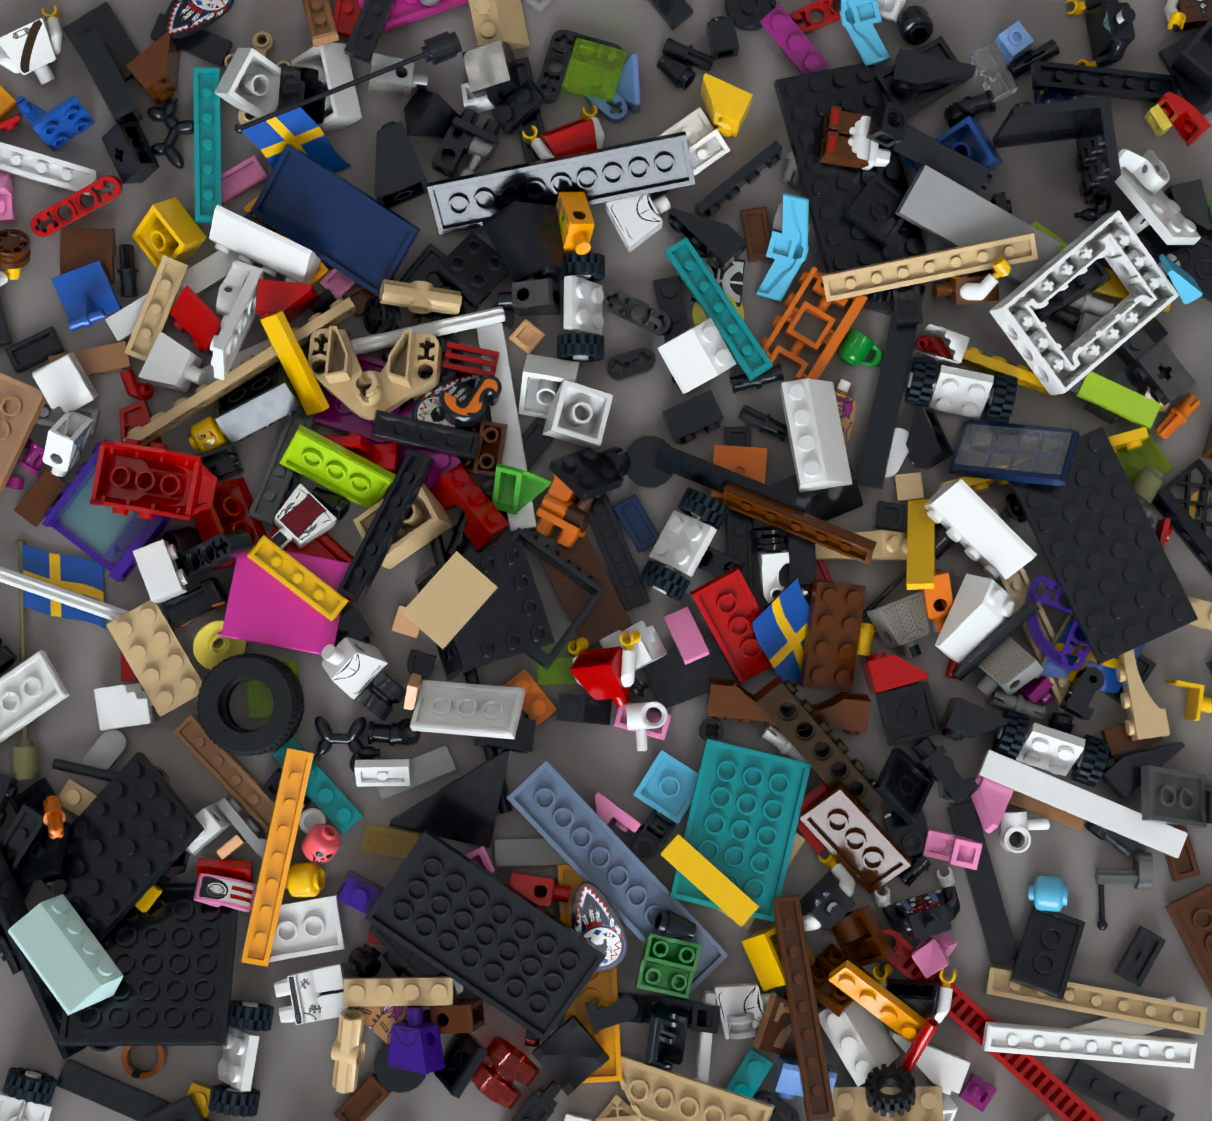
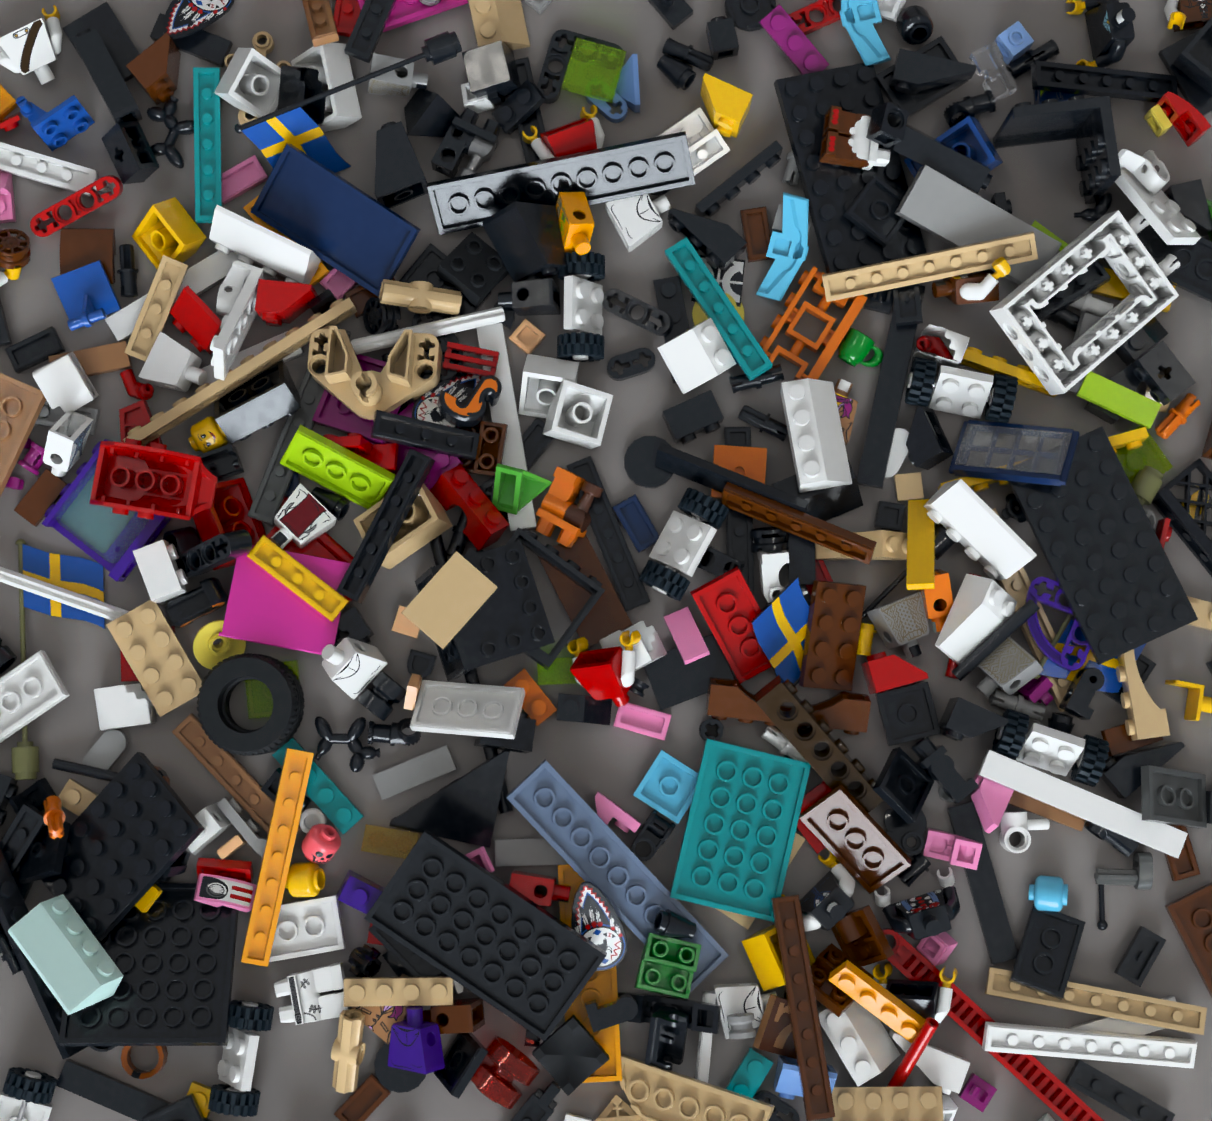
black piece [244,211,276,233] -> none
yellow tile [260,311,329,416] -> none
white plate [354,759,411,787] -> none
black plate [549,447,631,501] -> none
white piece [626,702,667,751] -> none
yellow tile [660,833,759,927] -> none
black tyre [865,1063,916,1118] -> none
bright pink slope [911,937,950,979] -> none
medium azure slope [1159,254,1203,305] -> none

